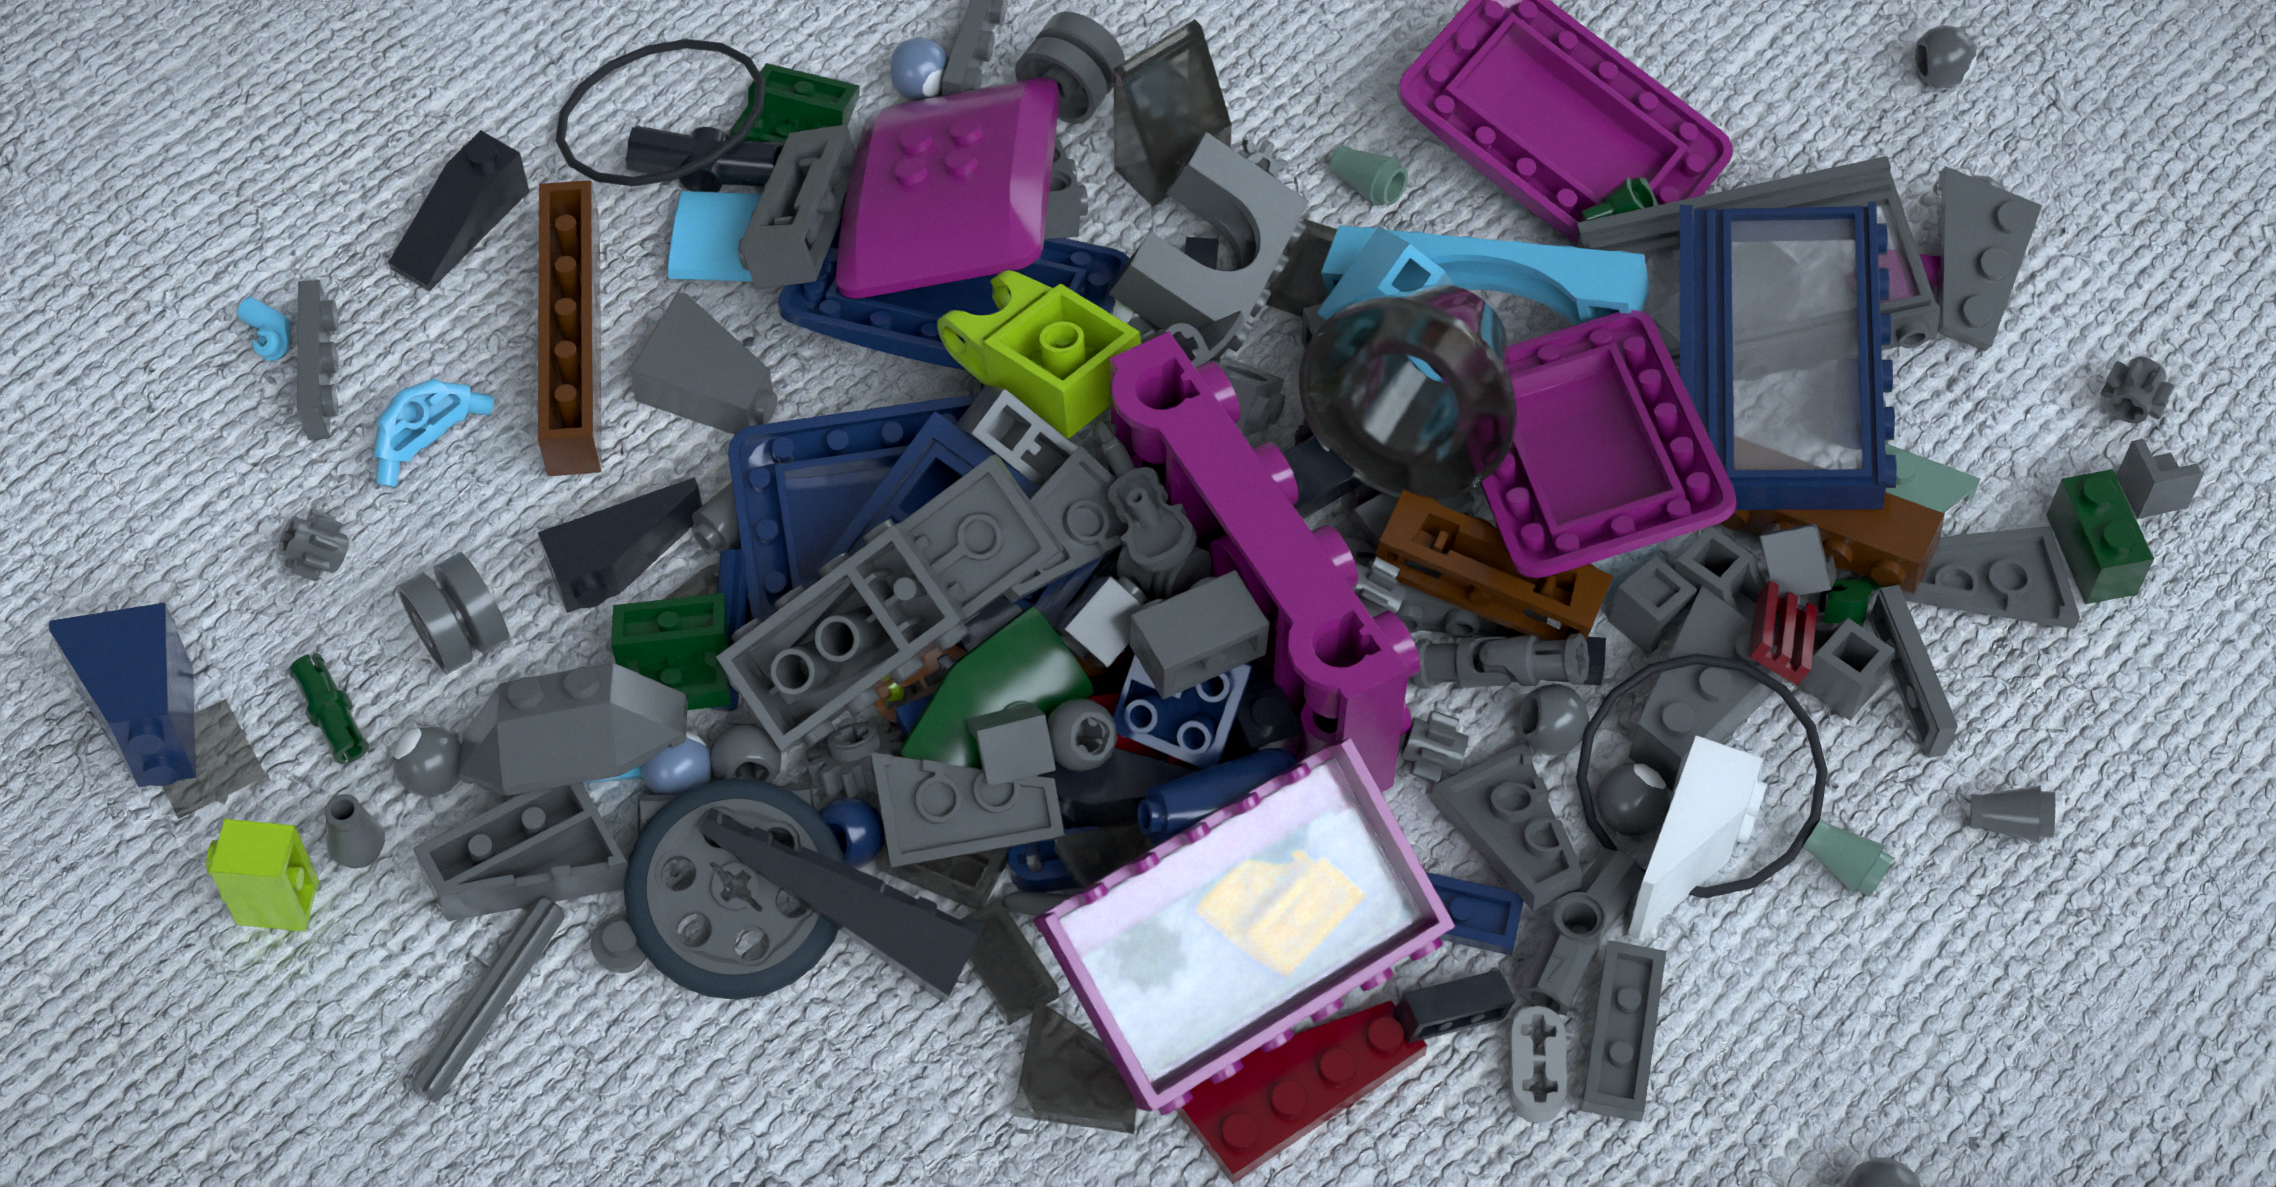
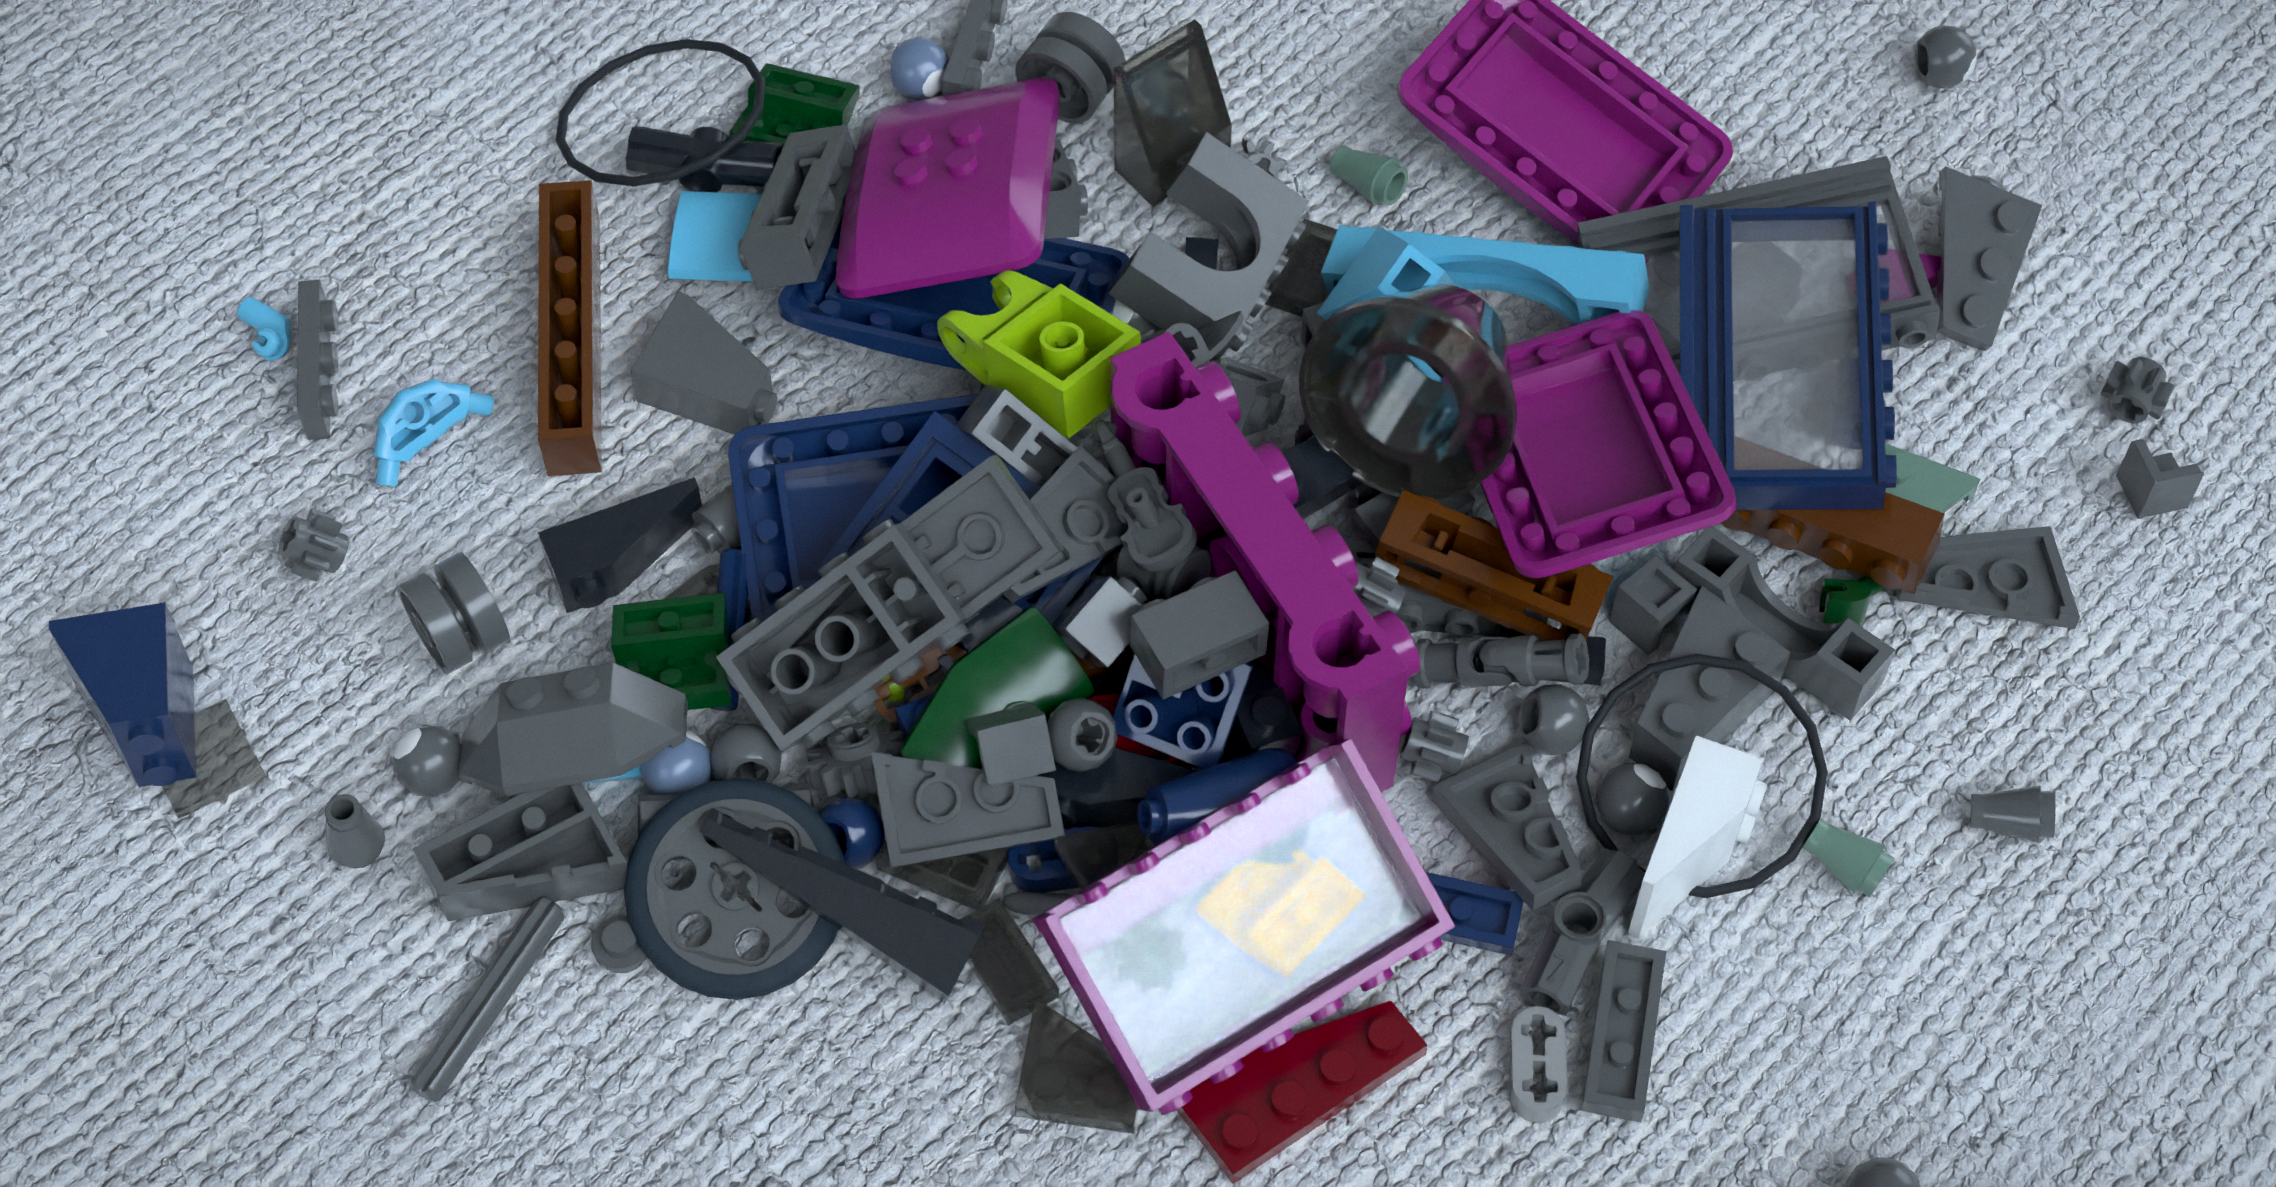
lime brick [206,819,319,932] -> none
dark green pin [289,653,369,764] -> none
black slope [388,130,530,292] -> none
black piece [1392,969,1516,1044] -> none
dark green piece [1580,177,1659,222] -> none
dark red tile [1749,580,1817,686] -> none
dark grey panel [1760,522,1837,599] -> none
dark grey tile [1869,585,1958,758] -> none
dark green brick [2046,469,2154,605] -> none

